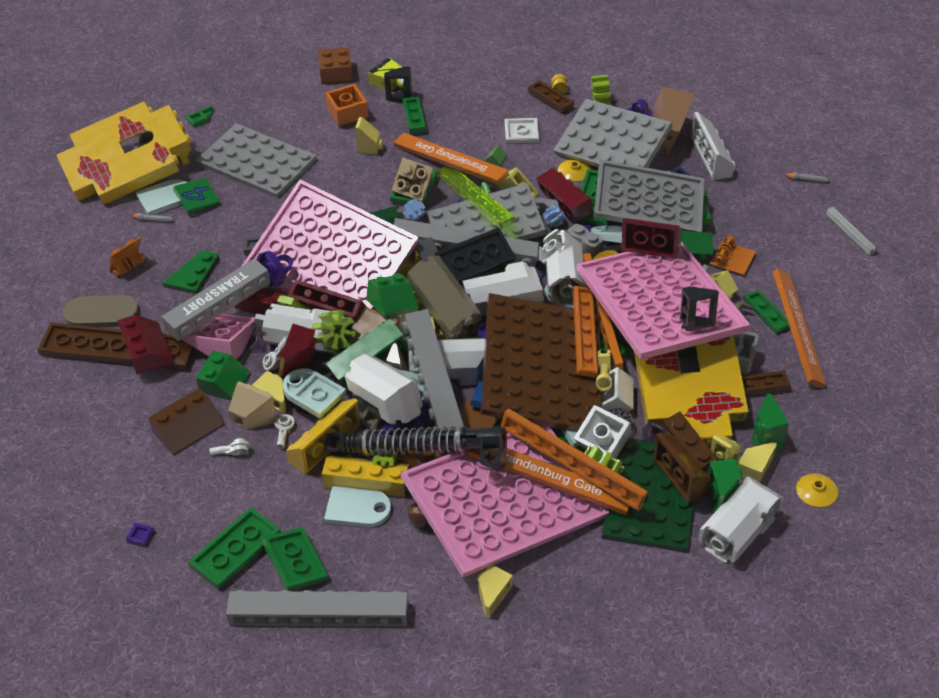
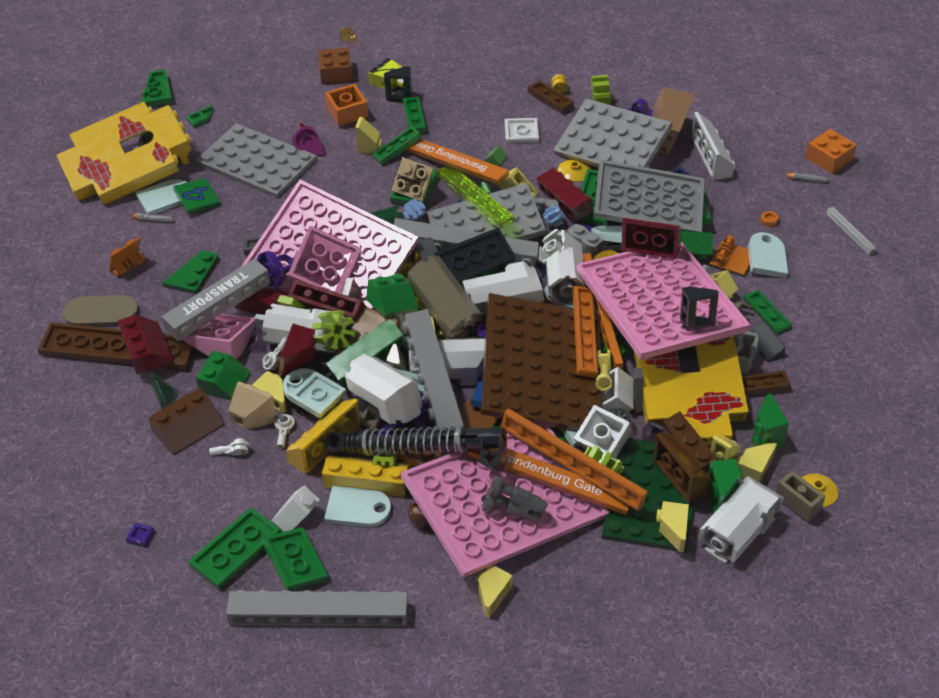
orange tile [773,268,826,389] -> none
none -> green wing [139,69,173,107]
none -> clear green slope [149,372,179,410]
none -> white slope [270,485,320,532]
none -> bright pink slope [285,225,361,294]
none -> magenta piece [292,122,325,156]
none -> clear yellow plate [340,27,355,42]
none -> tile [342,278,358,298]
none -> green tile [372,126,422,166]
none -> dark grey piece [481,476,548,522]
none -> dark grey tile [633,368,643,412]
none -> light yellow slope [656,501,689,552]
none -> light aqua tile [748,232,788,278]
none -> black slope [752,323,786,362]
none -> orange tile [760,211,779,227]
none -> dark tan brick [776,470,825,522]
none -> orange brick [805,129,857,174]

